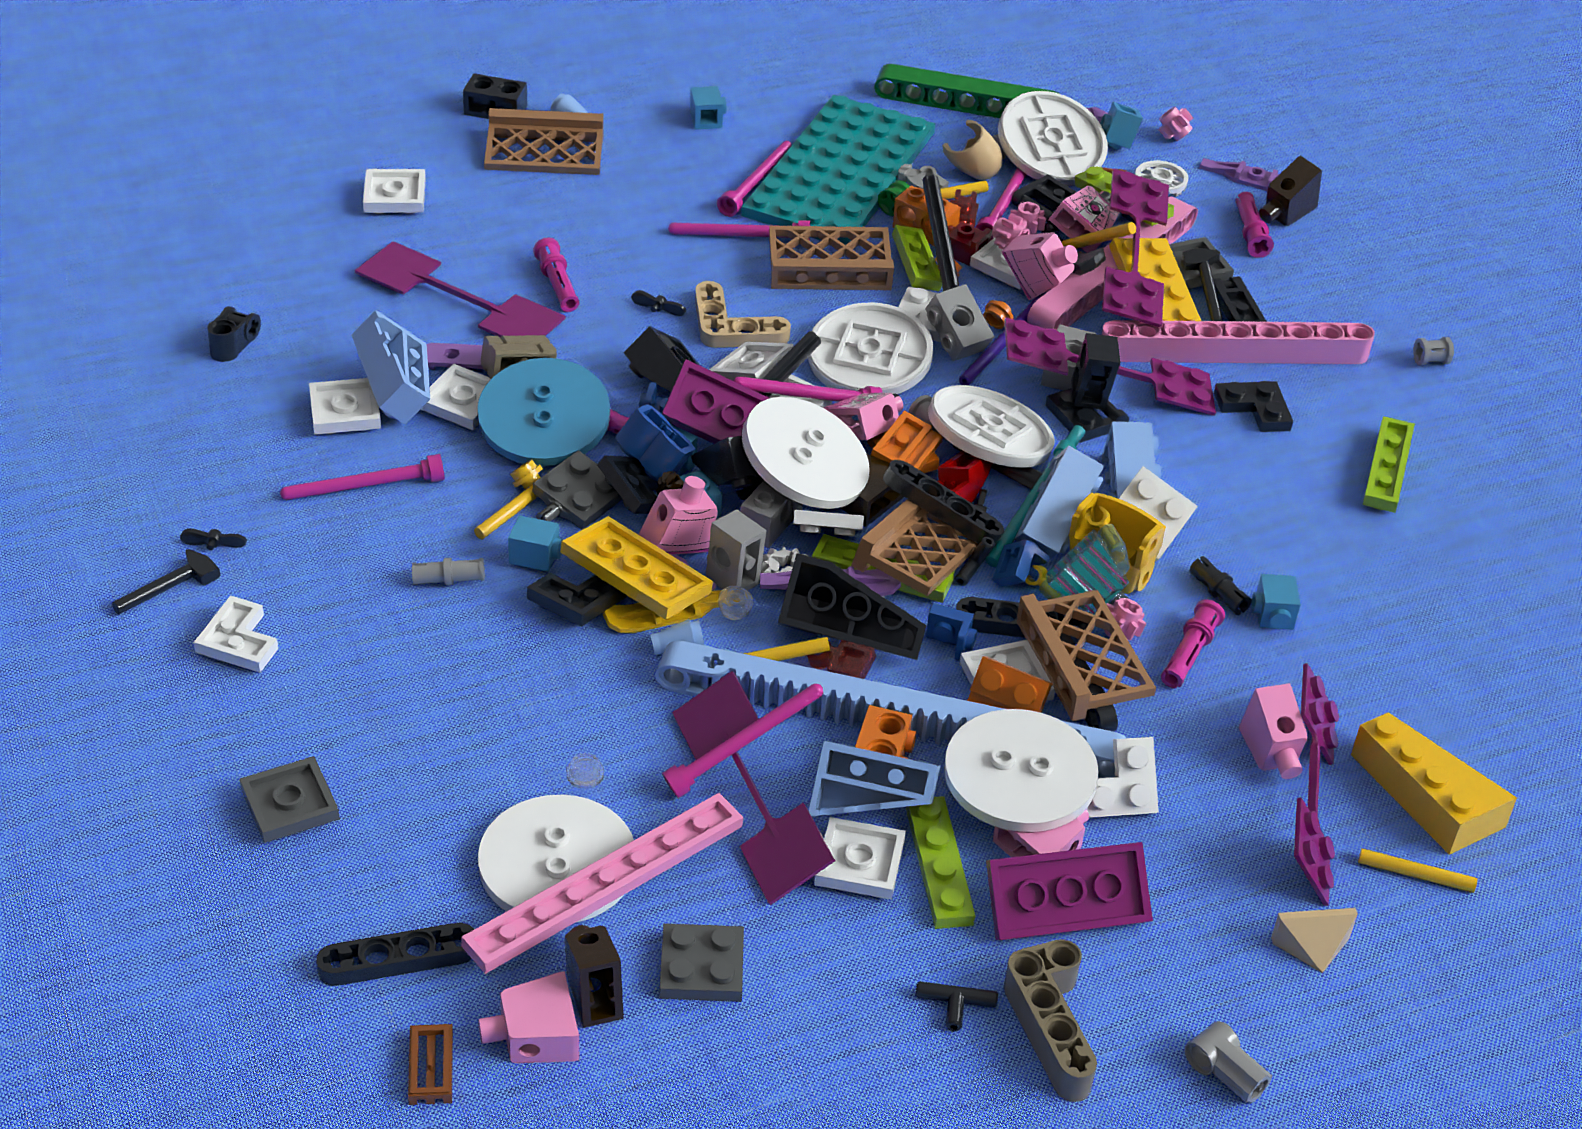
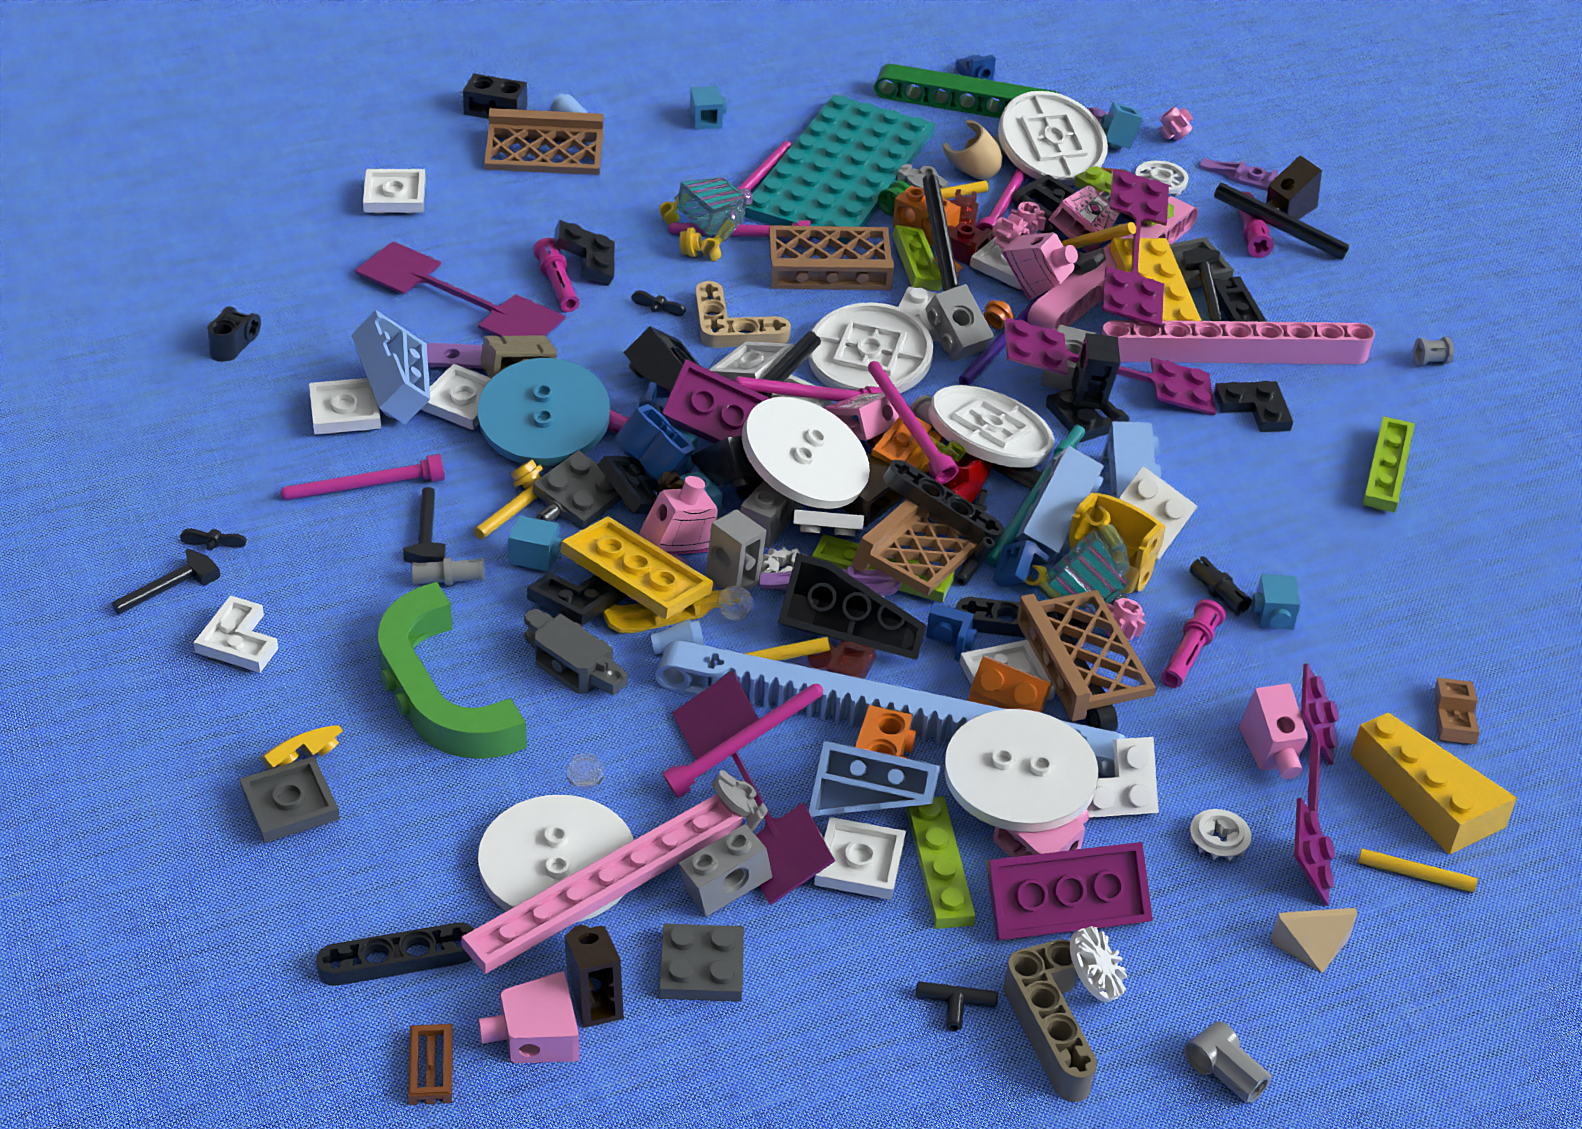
none -> yellow slope [259,725,343,769]
none -> bright green arch [378,581,527,759]
none -> black piece [403,487,446,563]
none -> dark grey hinge [524,608,628,695]
none -> black plate [554,220,615,286]
none -> clear light blue torso [659,178,752,262]
none -> light grey brick [678,824,773,917]
none -> yellow plate [680,227,702,258]
none -> light grey piece [711,769,768,832]
none -> dark pink piece [868,361,959,484]
none -> clear neon green hand [928,435,966,462]
none -> blue bracket [955,55,996,81]
none -> white wheel [1070,926,1127,1002]
none -> white gear [1189,809,1252,862]
none -> black axle [1214,183,1349,259]
none -> medium nougat slope [1435,677,1480,745]

